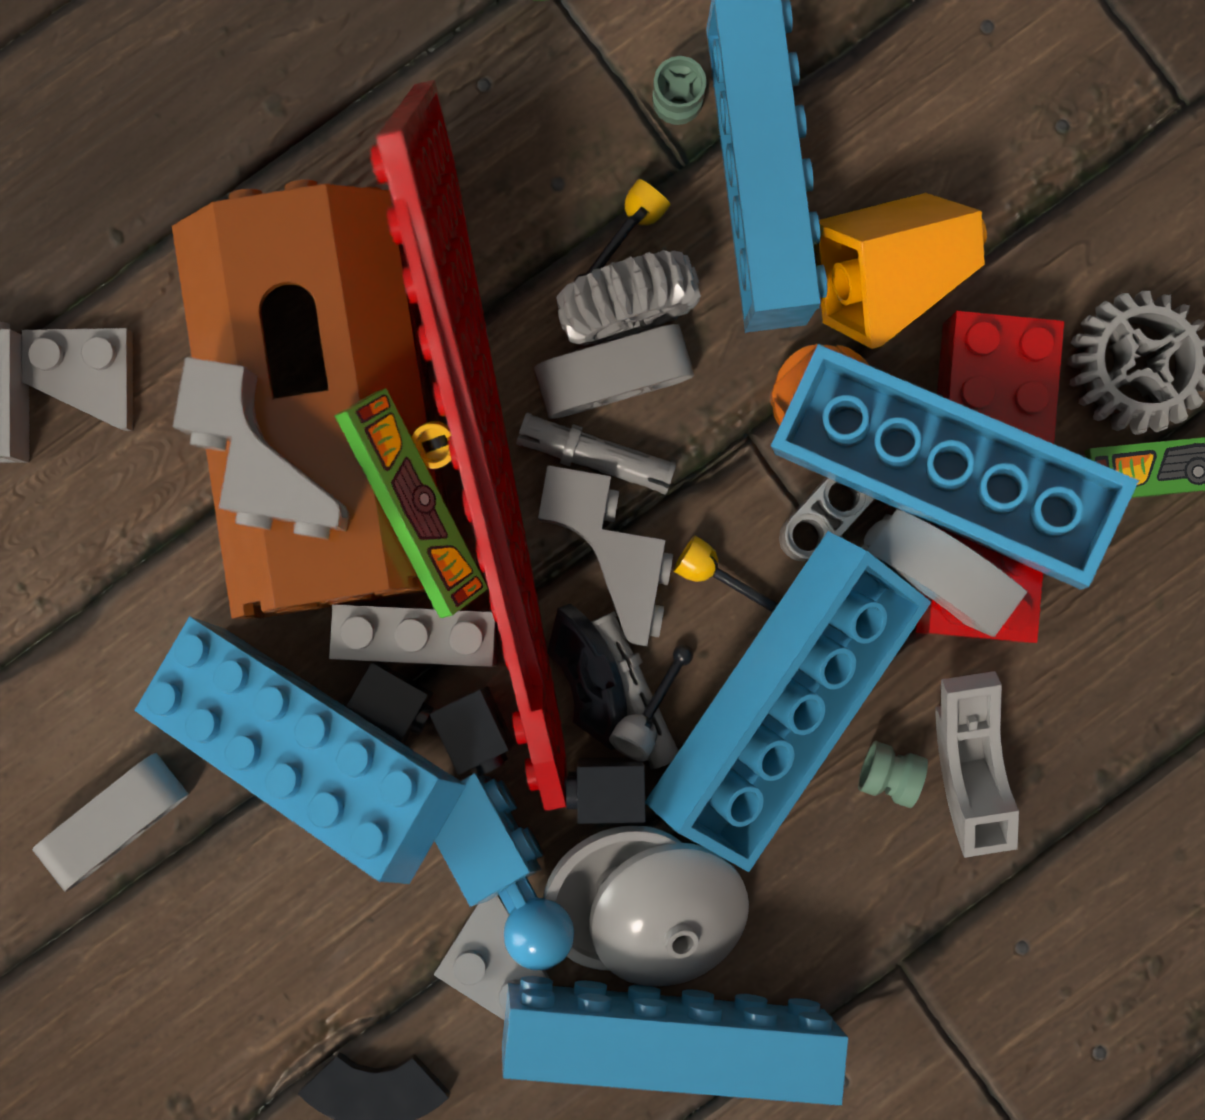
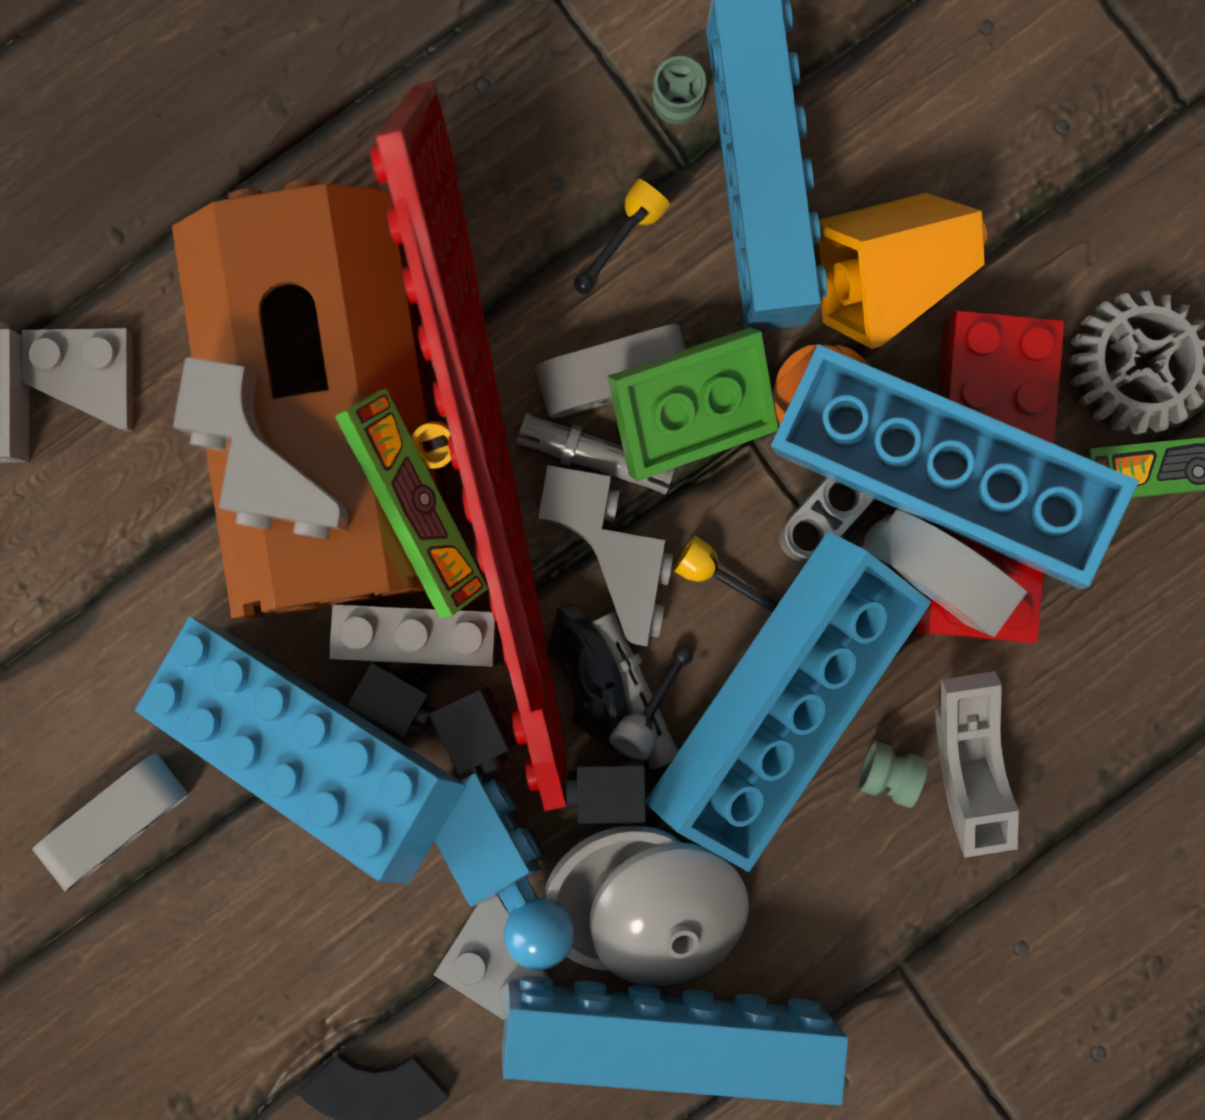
light grey gear [556,250,701,346] -> none
none -> bright green plate [607,327,778,481]

